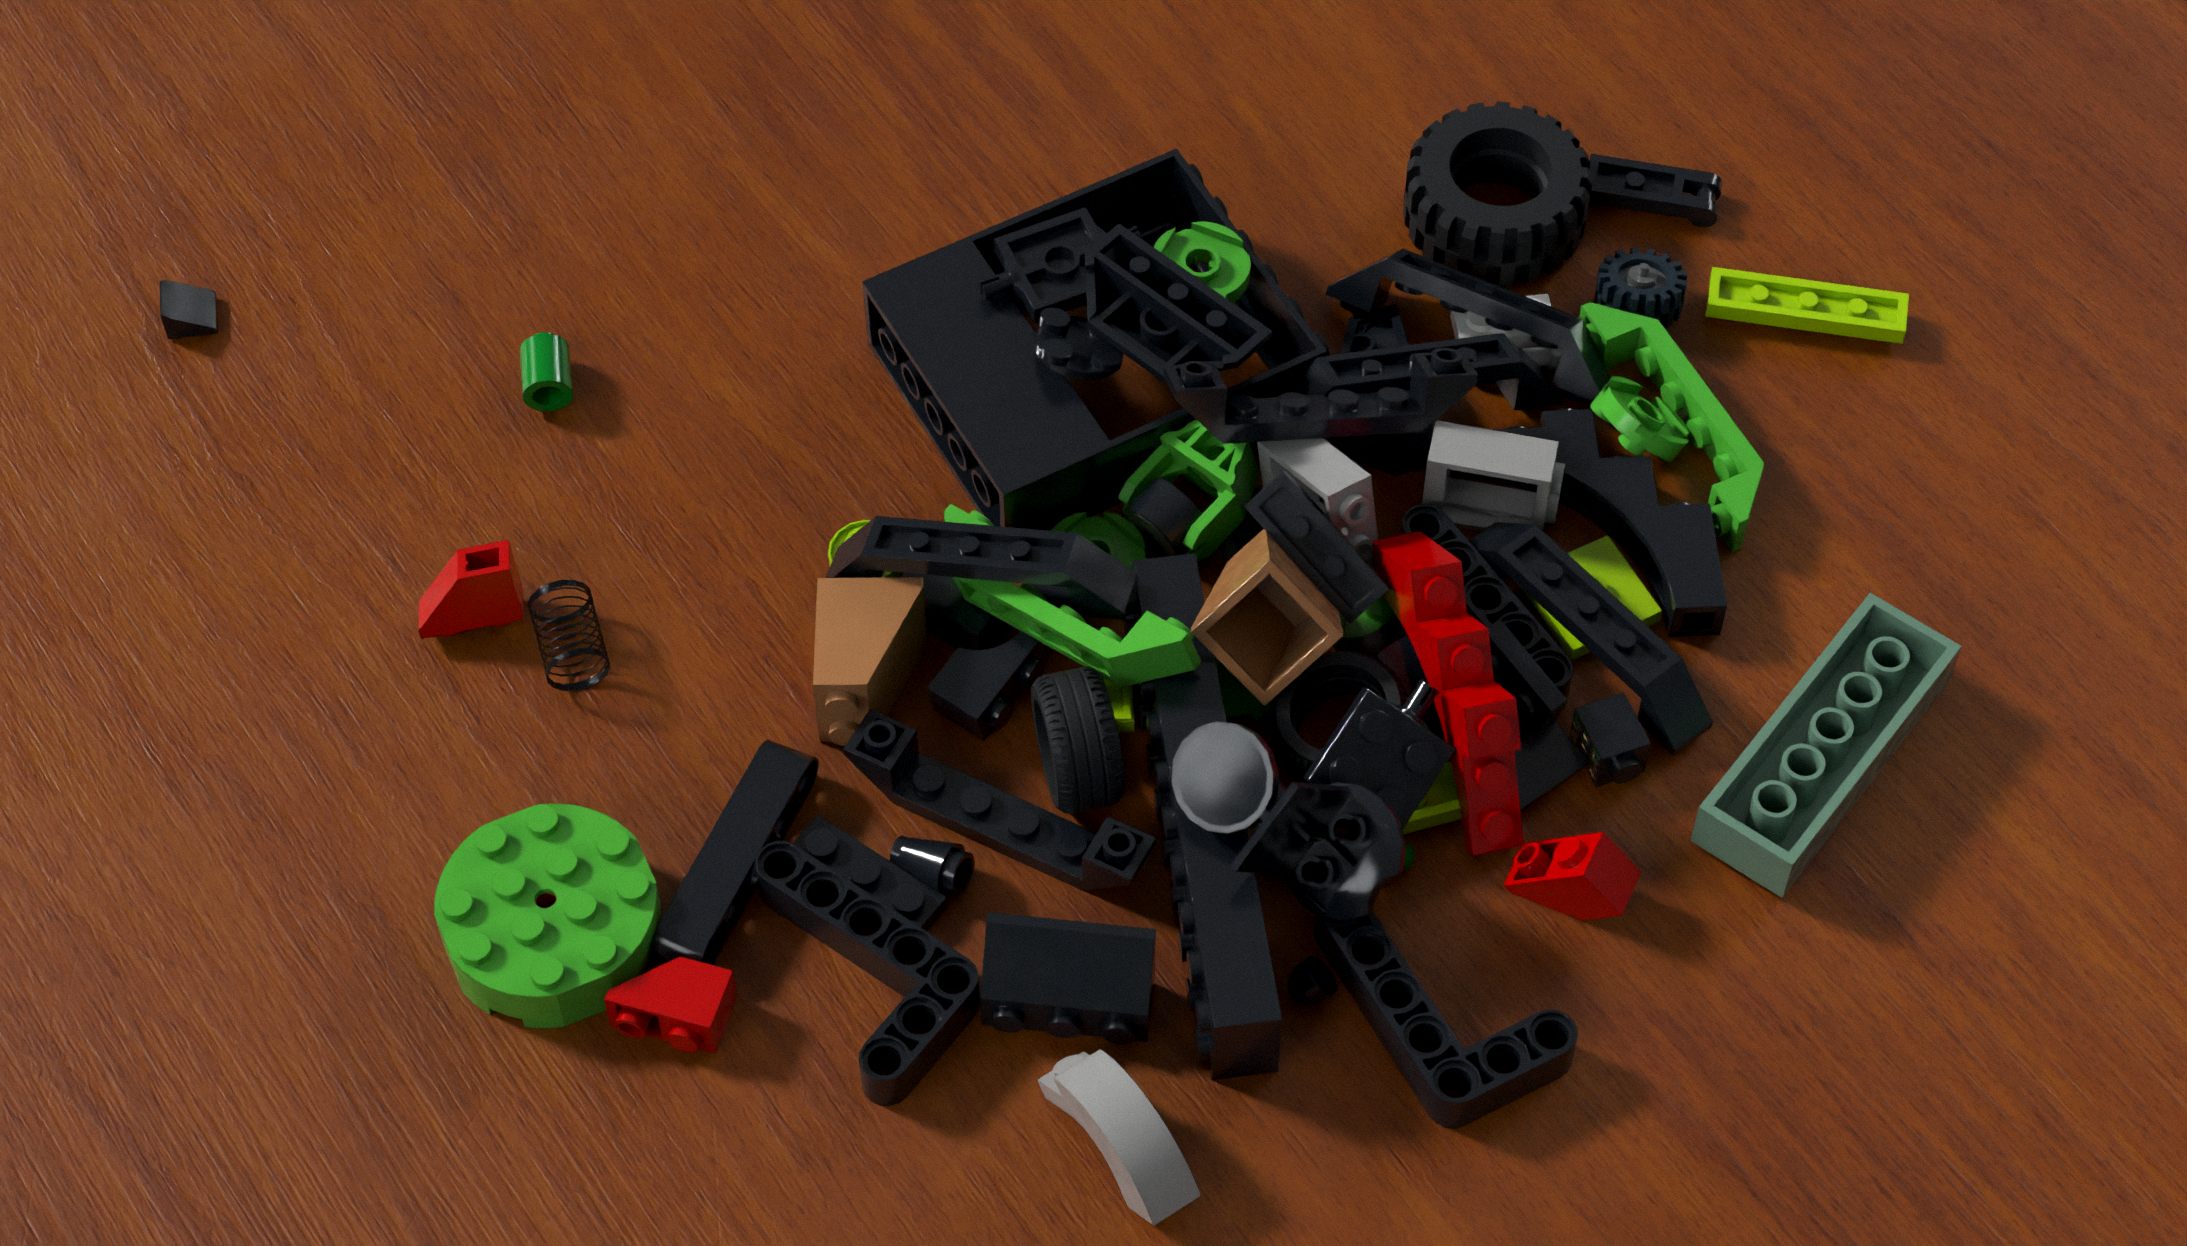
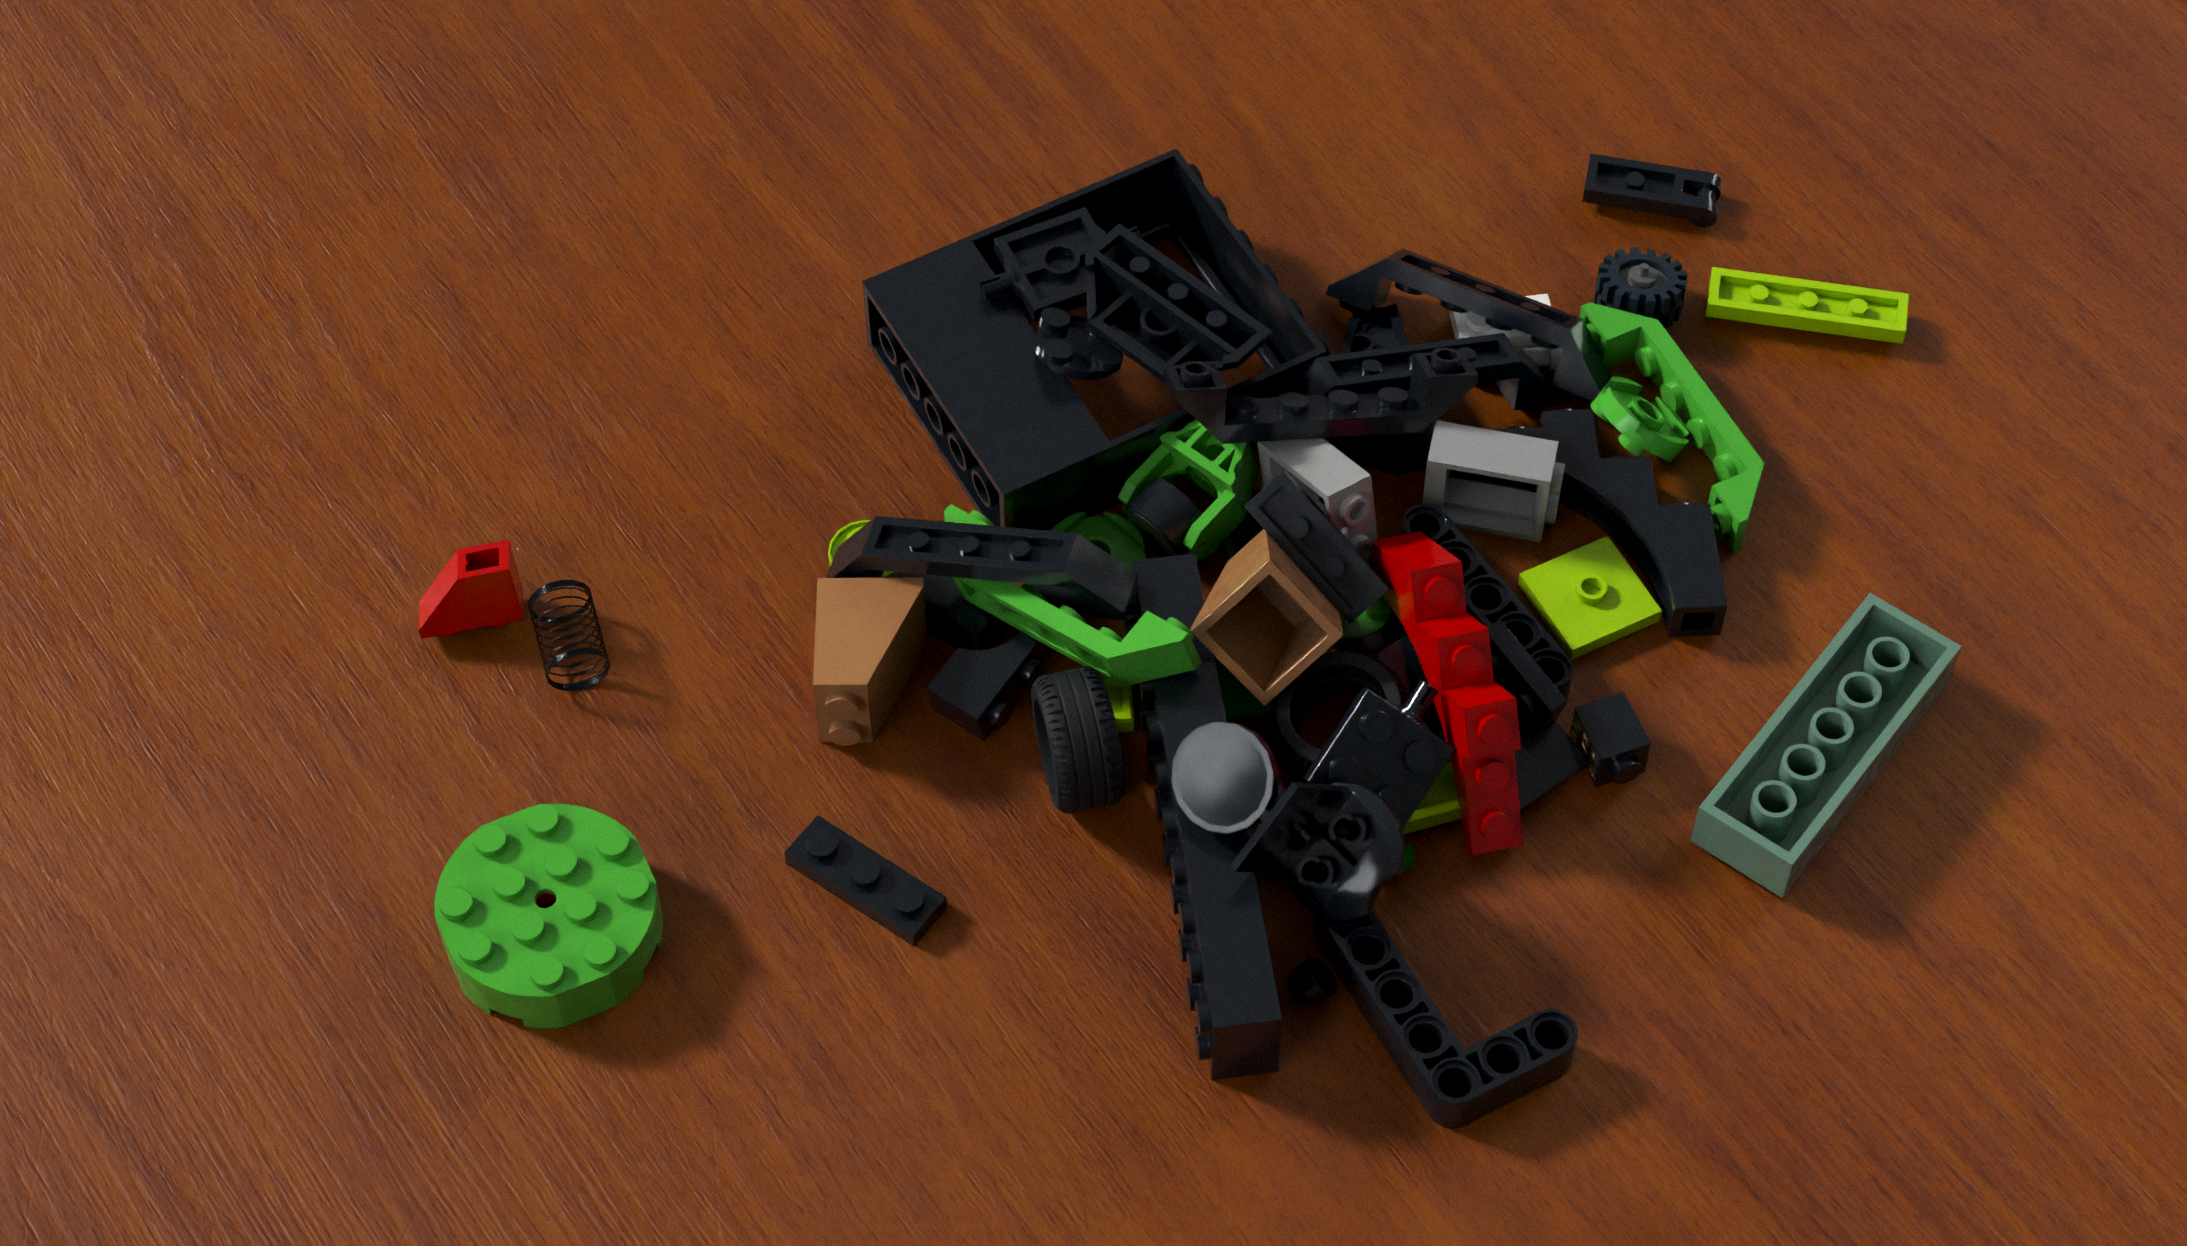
black slope [160,280,218,339] -> none
green brick [520,332,573,411] -> none
red slope [604,957,737,1054] -> none
black beam [651,740,819,965] -> none
black beam [755,841,980,1106] -> none
black slope [843,709,1156,891] -> none
black cone [890,835,975,896] -> none
black slope [980,912,1156,1044] -> none
light grey arch [1038,1049,1201,1226] -> none
bright green plate [1154,221,1251,303] -> none
black tyre [1403,102,1593,287] -> none
black slope [1469,522,1713,756] -> none
red slope [1503,832,1642,921] -> none

